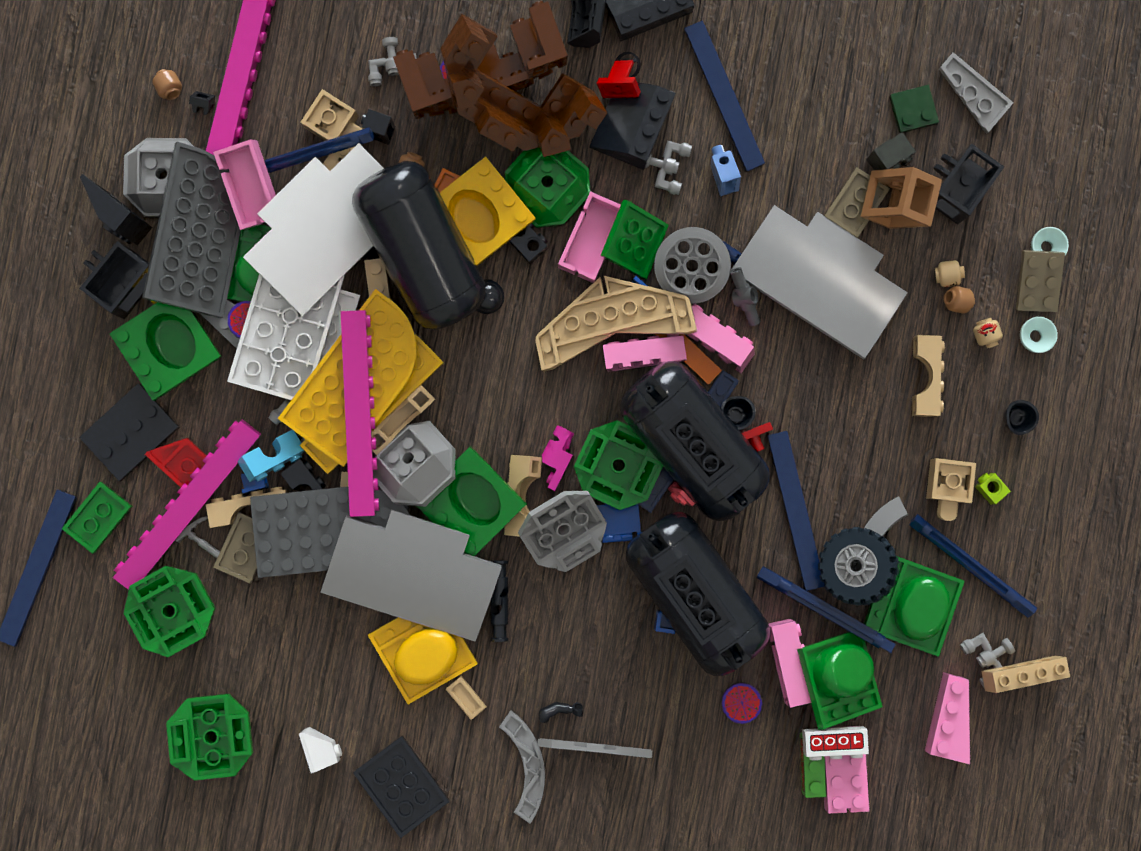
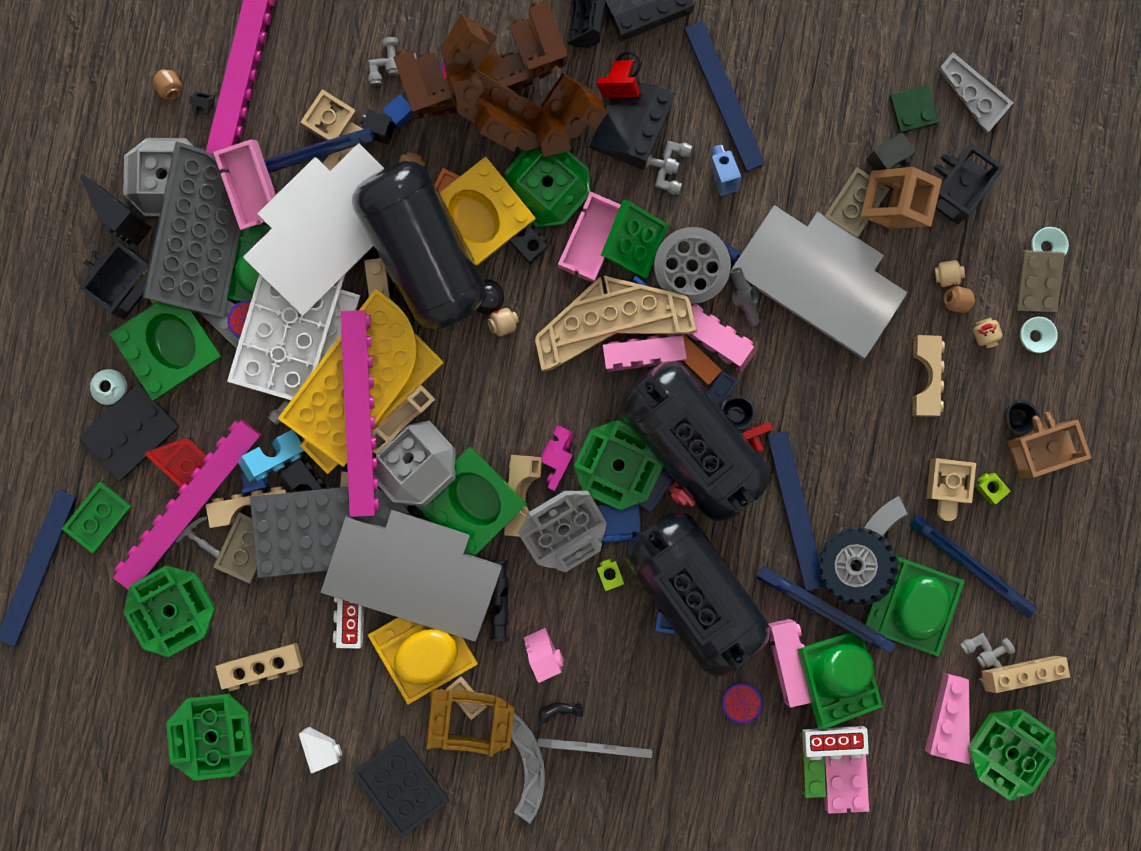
none -> light aqua piece [90,369,128,405]
none -> tan brick [215,643,303,691]
none -> brick [333,597,364,648]
none -> blue panel [383,95,414,129]
none -> pearl gold wedge [425,690,515,757]
none -> tan head [487,308,519,336]
none -> bright pink wedge [524,628,564,683]
none -> lime brick [597,559,624,591]
none -> green piece [967,709,1056,801]
none -> medium nougat piece [1007,412,1092,479]

